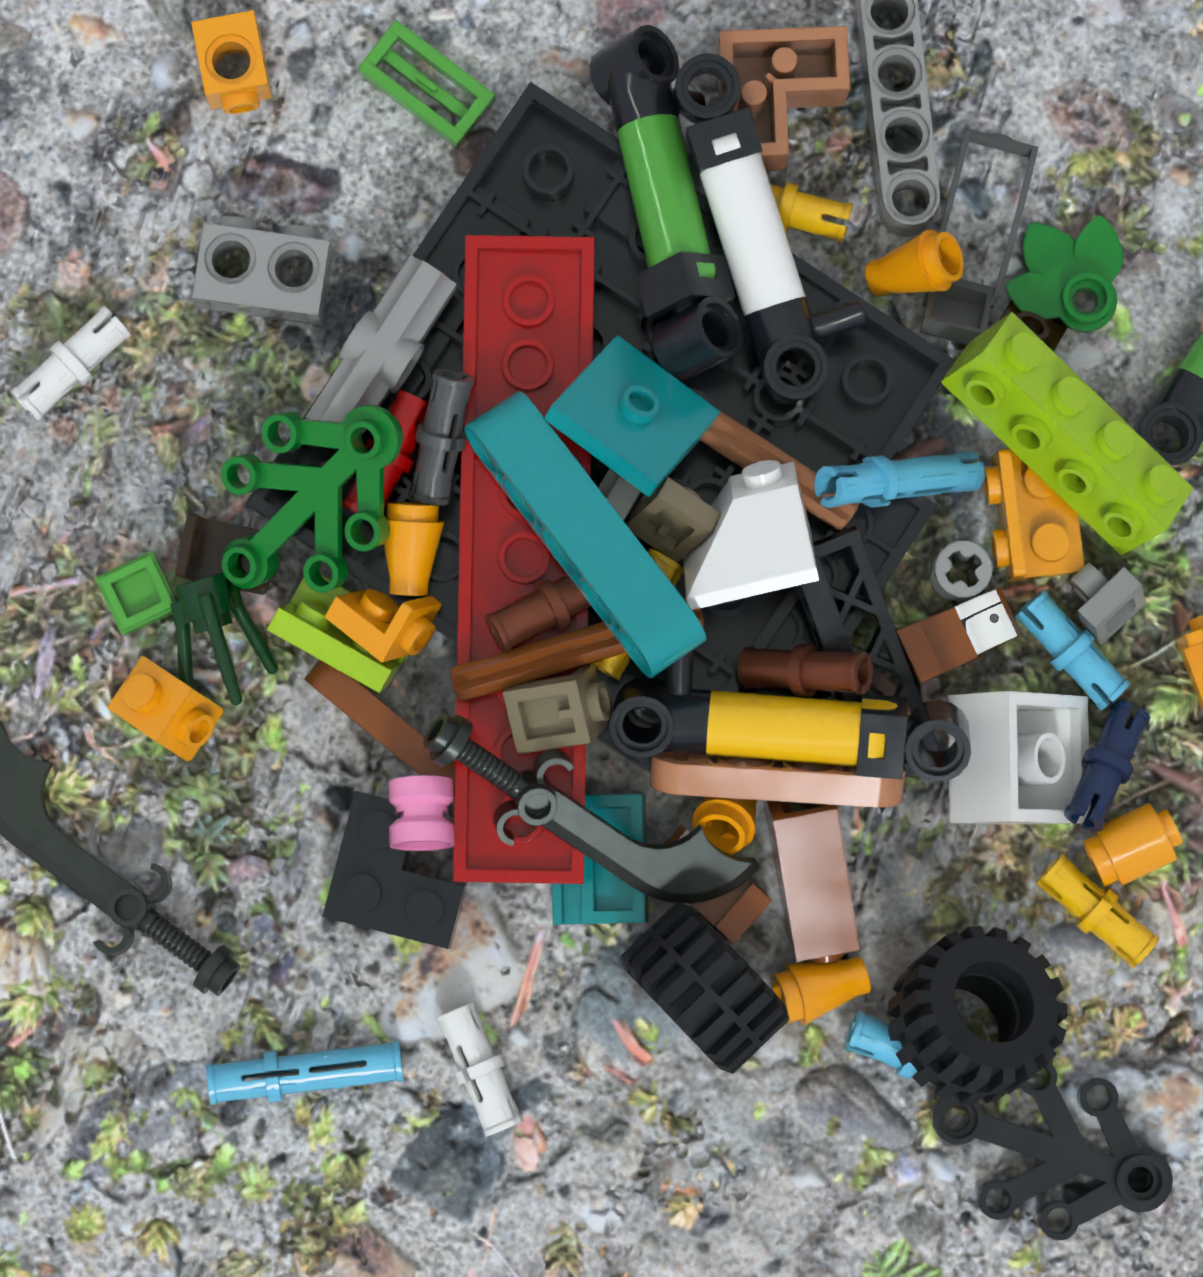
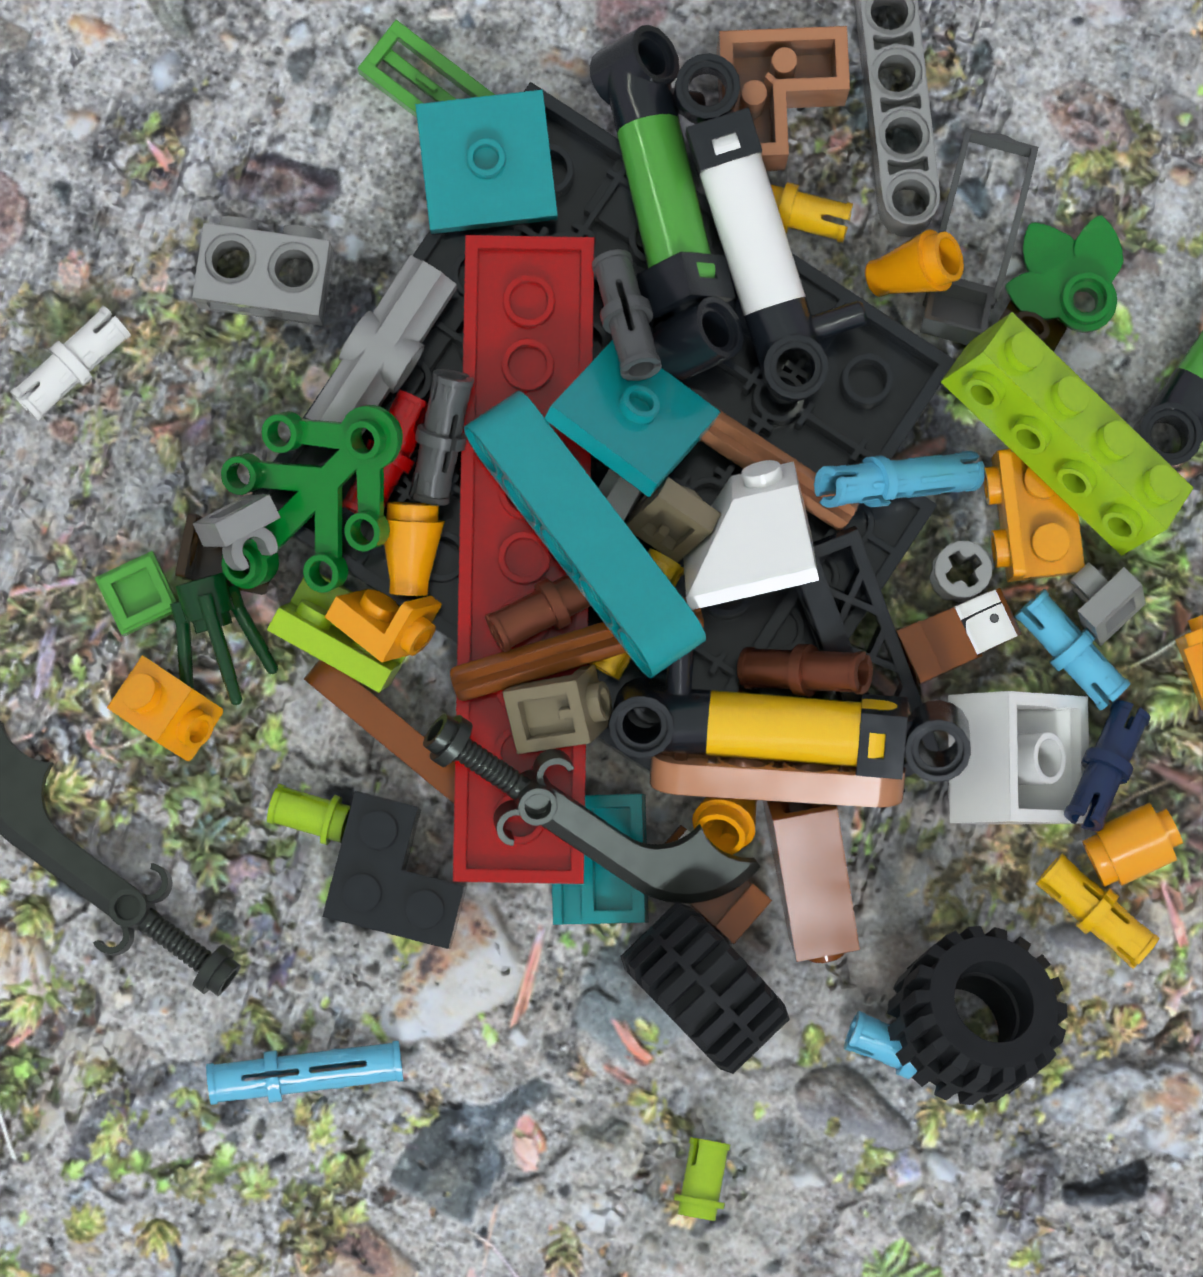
light orange brick [191,10,273,115] -> none
bright pink wheel [388,775,455,851] -> none
white pin [436,1002,524,1137] -> none
light orange cone [771,956,871,1026] -> none
black plant [930,1063,1173,1240] -> none
none -> light grey tile [192,494,281,571]
none -> lime pin [267,784,351,845]
none -> teal plate [415,90,558,234]
none -> dark grey pin [592,249,662,381]
none -> lime pin [673,1137,731,1221]

